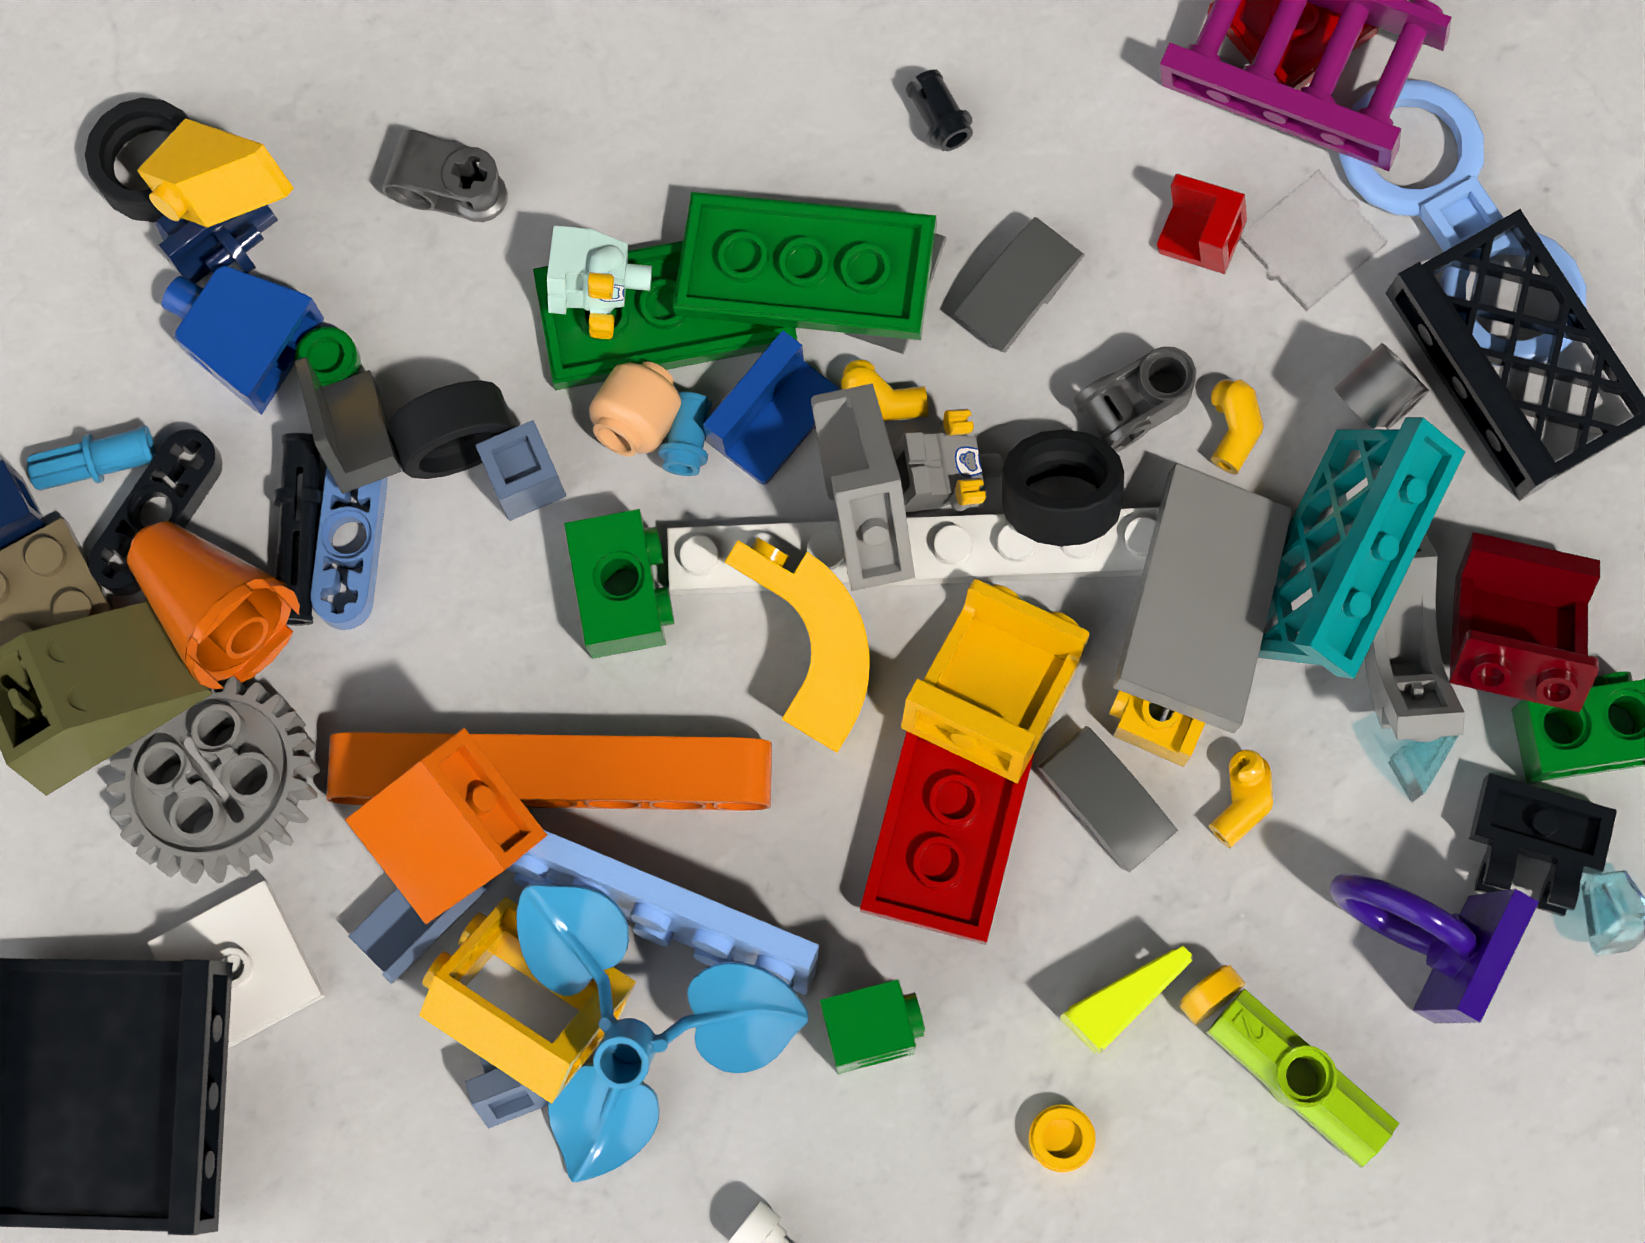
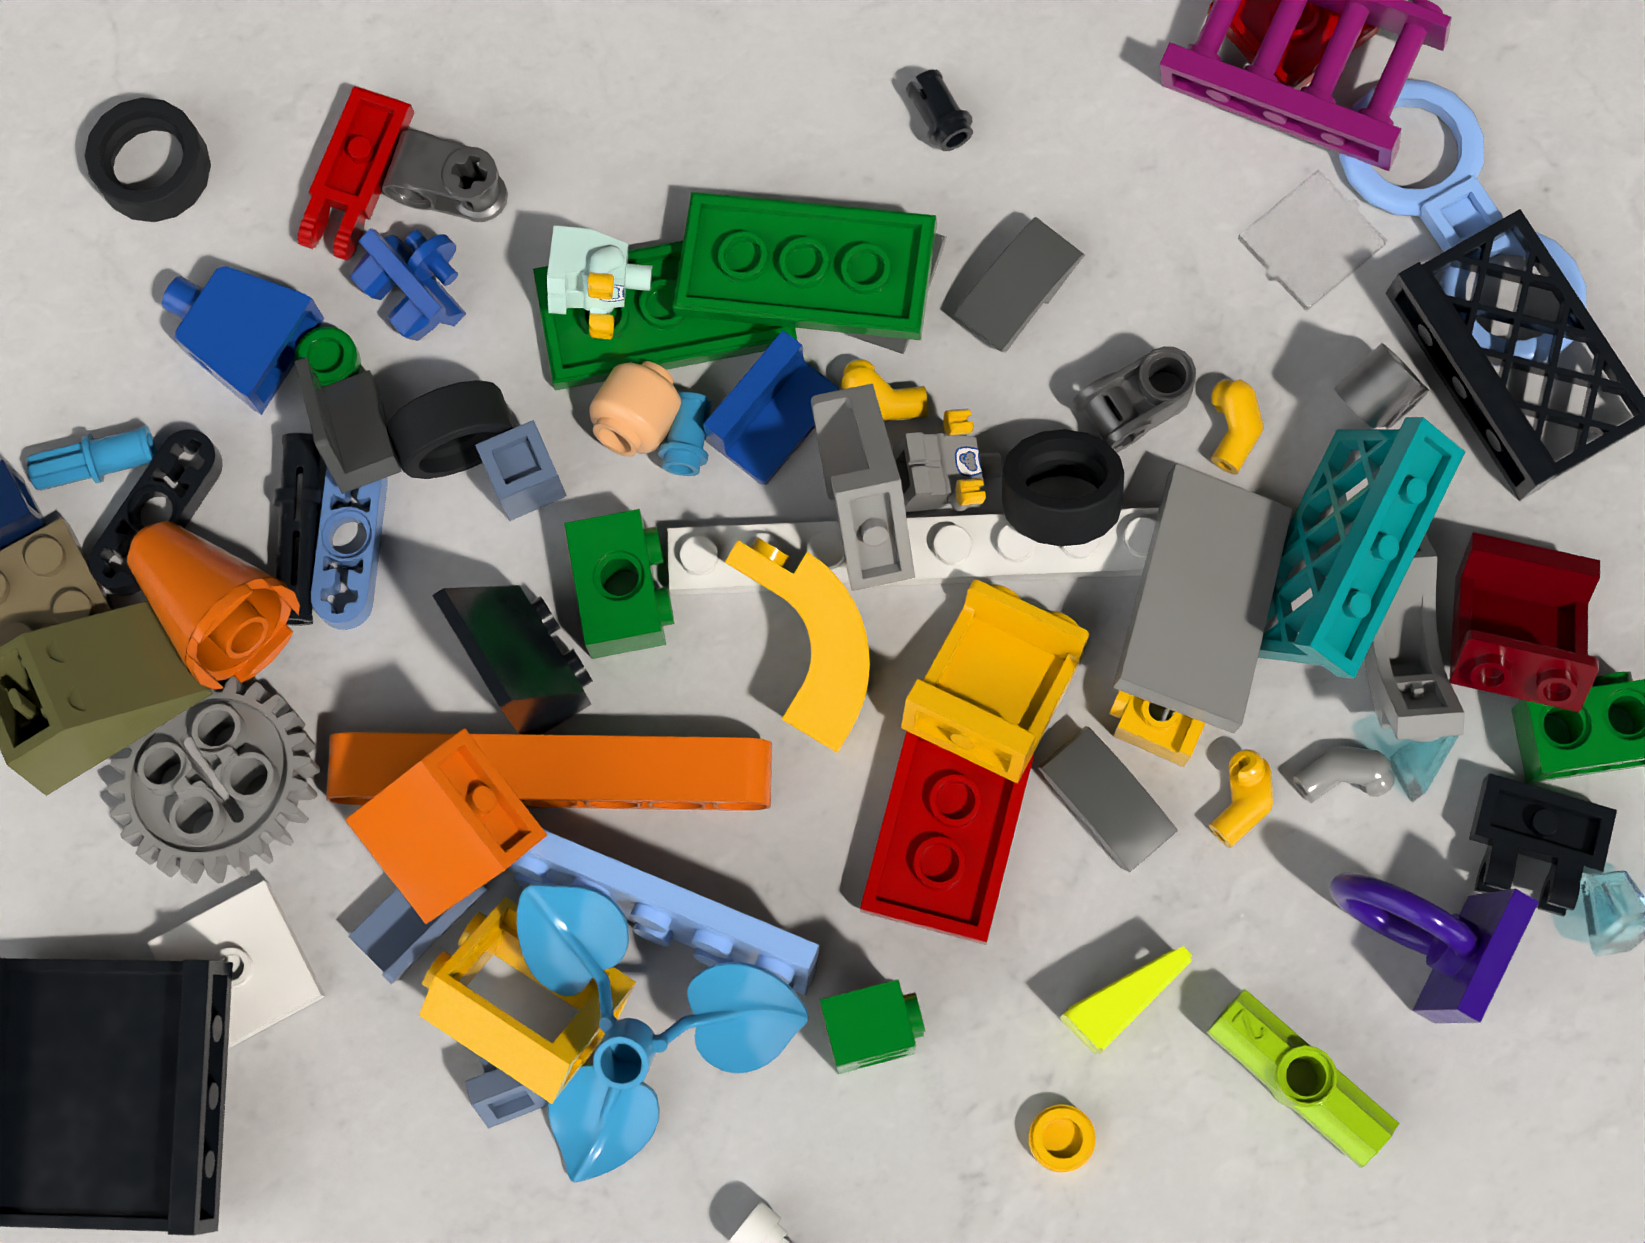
yellow slope [137,118,294,228] -> none
dark blue hips [156,205,278,284] -> none
red panel [1157,174,1247,274] -> none
yellow tile [1180,964,1246,1025] -> none
none -> red hinge [297,86,414,261]
none -> blue hips [350,228,467,341]
none -> black slope [432,585,593,735]
none -> light grey arm [1292,746,1395,803]

